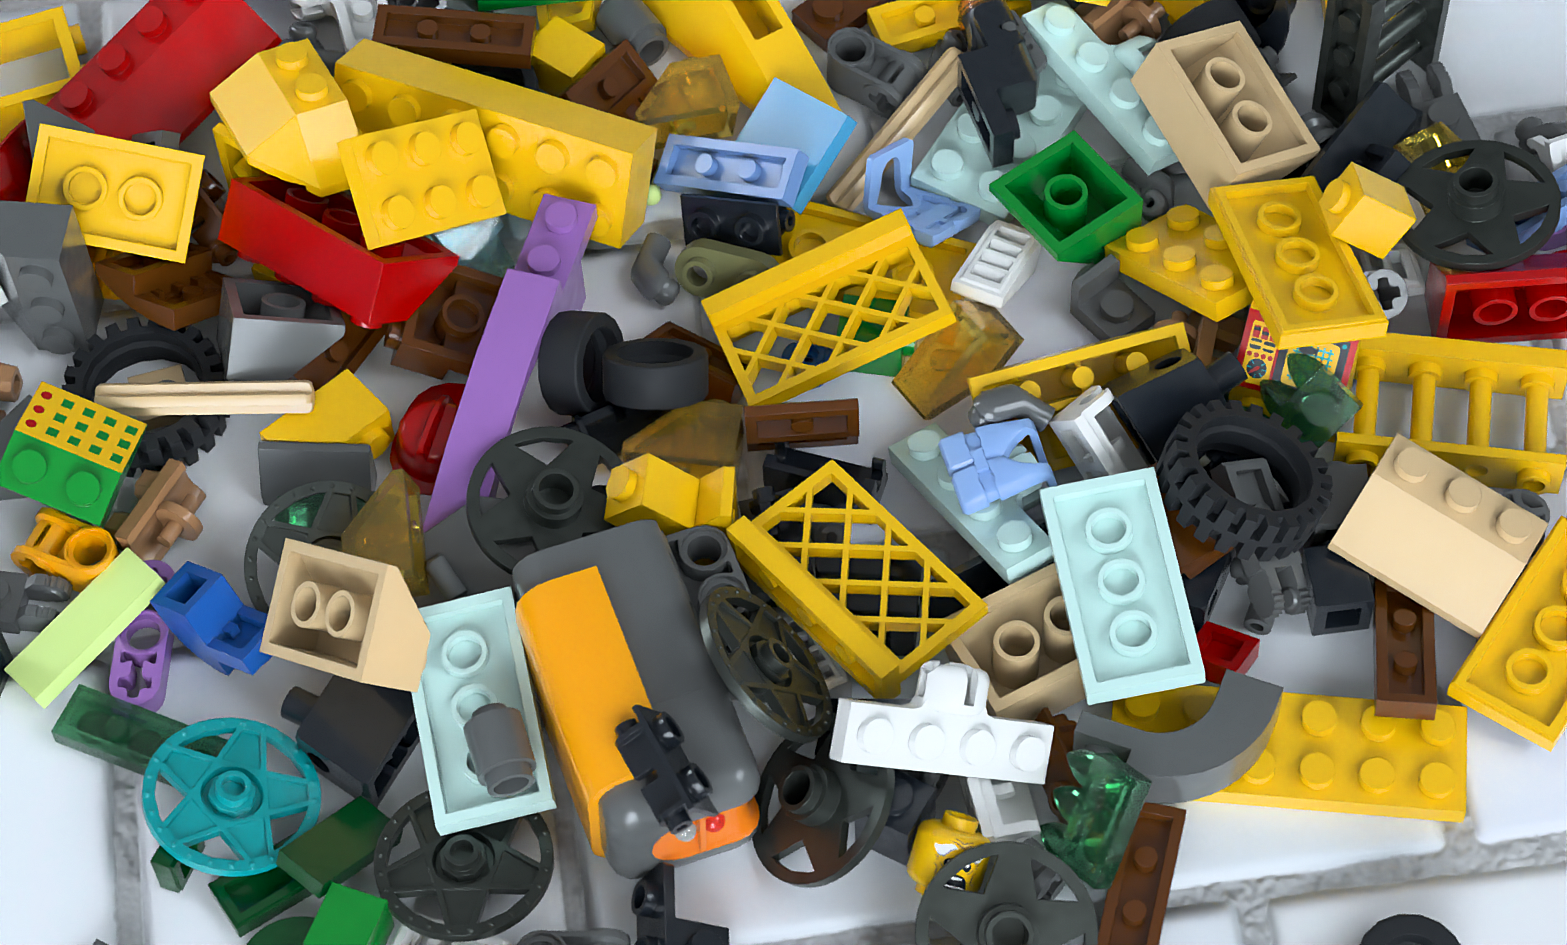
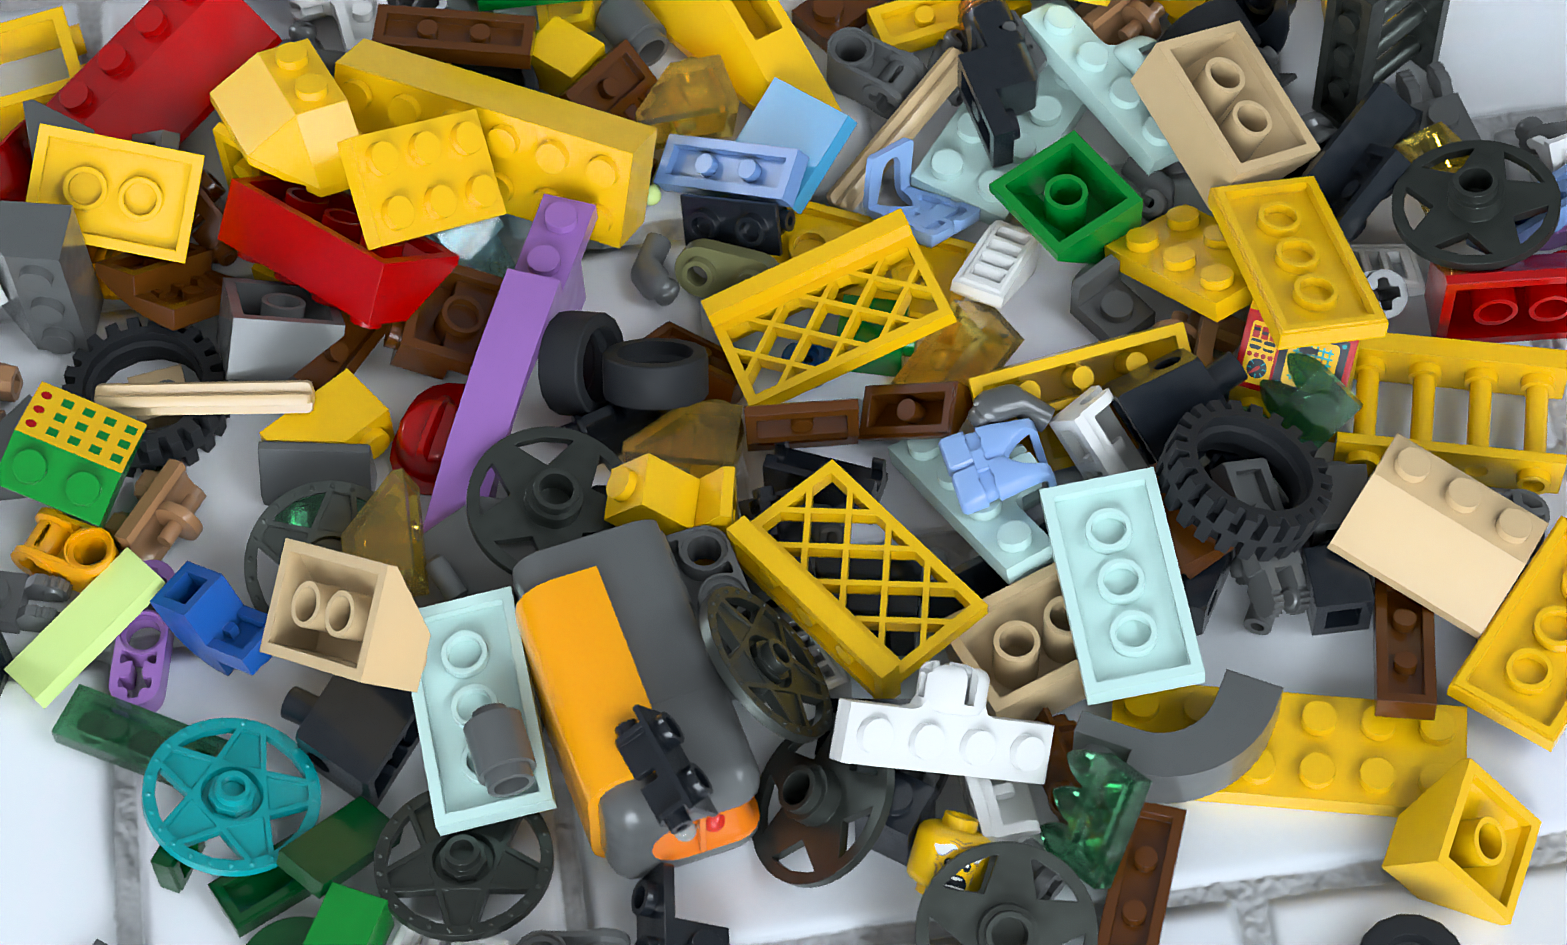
red plate [1196,621,1260,685] -> none
yellow brick [1318,162,1417,259] -> none
none -> reddish brown slope [858,381,974,441]
none -> yellow slope [1382,758,1542,925]

